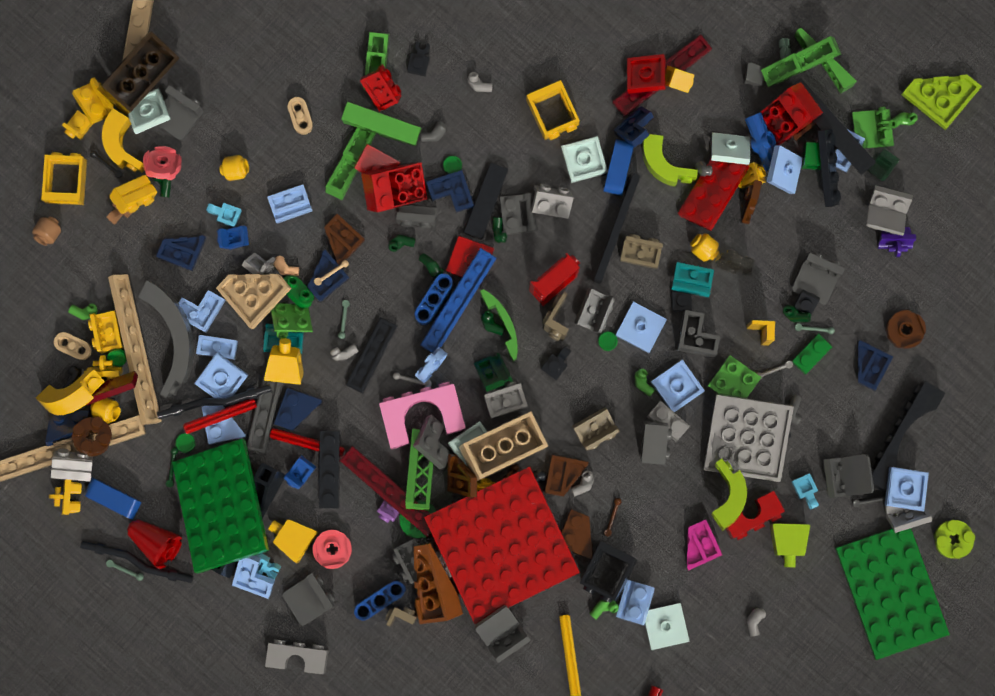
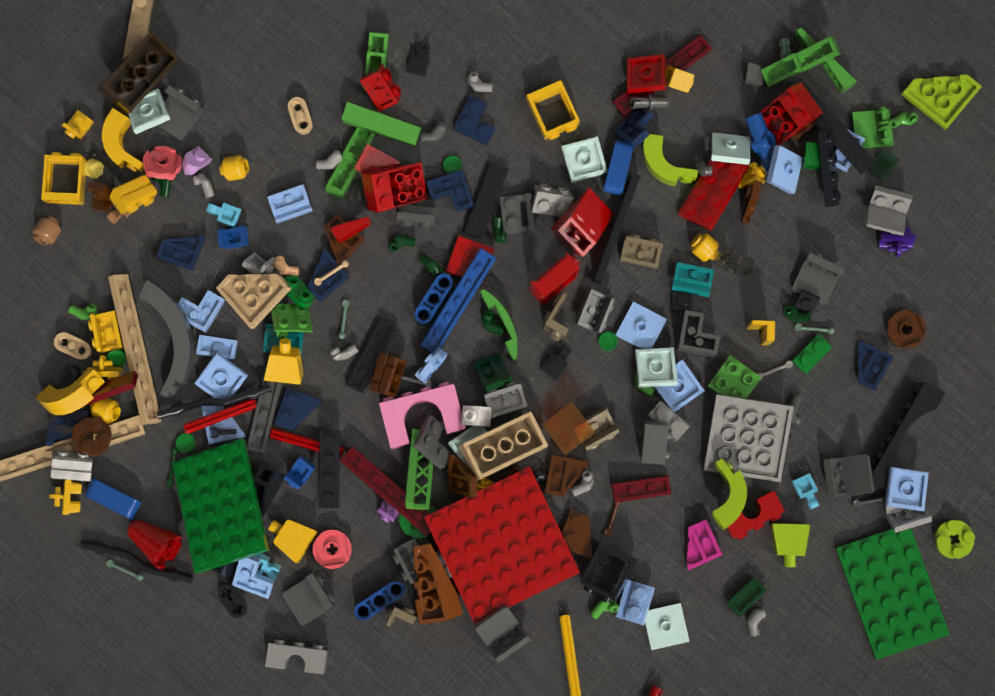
yellow bracket [72,77,114,124] -> none
none -> light yellow piece [85,159,104,179]
none -> reddish brown bracket [87,182,113,212]
none -> lavender plate [182,146,212,175]
none -> light grey arm [193,173,215,198]
none -> black hand [209,427,237,439]
none -> black beam [218,584,247,618]
none -> light grey arm [316,150,342,169]
none -> red slope [330,217,371,243]
none -> reddish brown brick [369,353,407,398]
none -> dark blue plate [454,95,496,146]
none -> white bracket [462,406,491,427]
none -> clear orange hinge [542,402,596,455]
none -> red slope [550,187,614,257]
none -> dark red tile [611,475,671,503]
none -> dark grey pin [630,95,669,110]
none -> light aqua plate [635,347,678,388]
none -> dark green plate [725,576,767,617]

